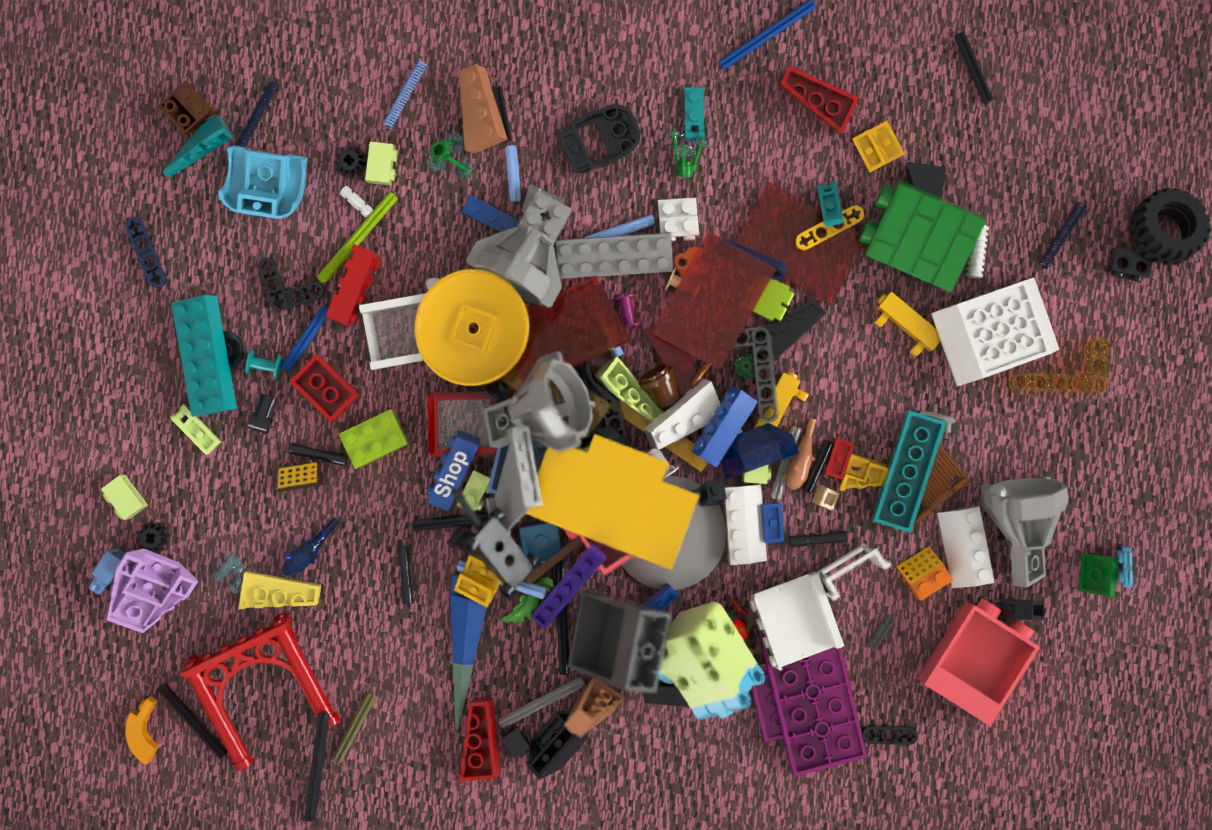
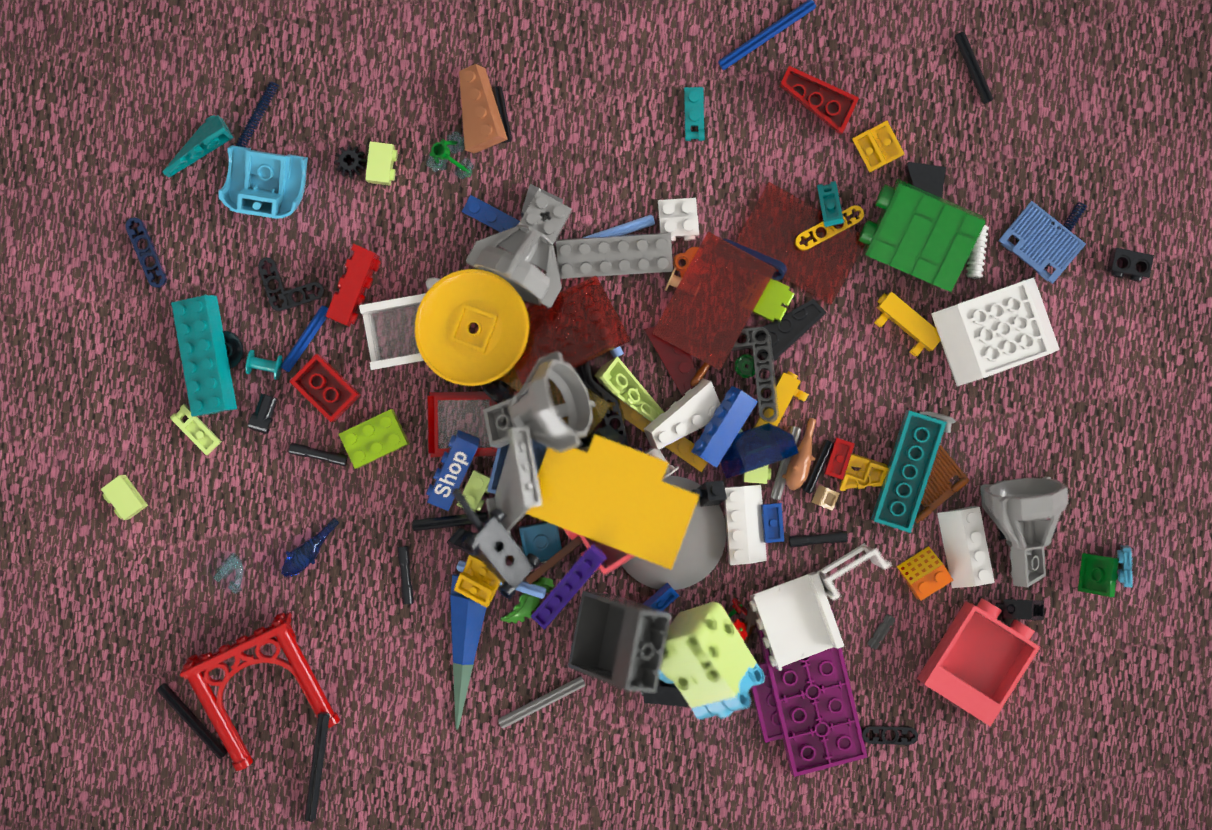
medium blue hinge [89,549,125,595] -> none
lavender wedge [107,549,198,633] -> none
light orange arch [126,696,160,765] -> none
black gear [136,521,170,554] -> none
reddish brown slope [158,80,217,135] -> none
light yellow wing [239,571,321,609] -> none
slope [278,459,324,492] -> none
lime axle [317,192,398,284] -> none
olive axle [333,692,376,763] -> none
white axle [340,186,373,218] -> none
light blue piece [383,59,428,130] -> none
red wedge [459,697,501,782] -> none
black brick [501,725,531,758] -> none
light blue axle [505,145,521,202] -> none
black wedge [527,709,589,780] -> none
black axle [555,560,570,675] -> none
black slope [557,104,640,175] -> none
nougat wedge [564,677,625,737] -> none
magenta piece [612,294,642,329] -> none
reddish brown piece [638,364,681,408] -> none
plant [664,130,712,178] -> none
clear yellow beam [1009,337,1109,393] -> none
black tyre [1129,188,1211,266] -> none
none -> medium blue window [998,201,1086,284]

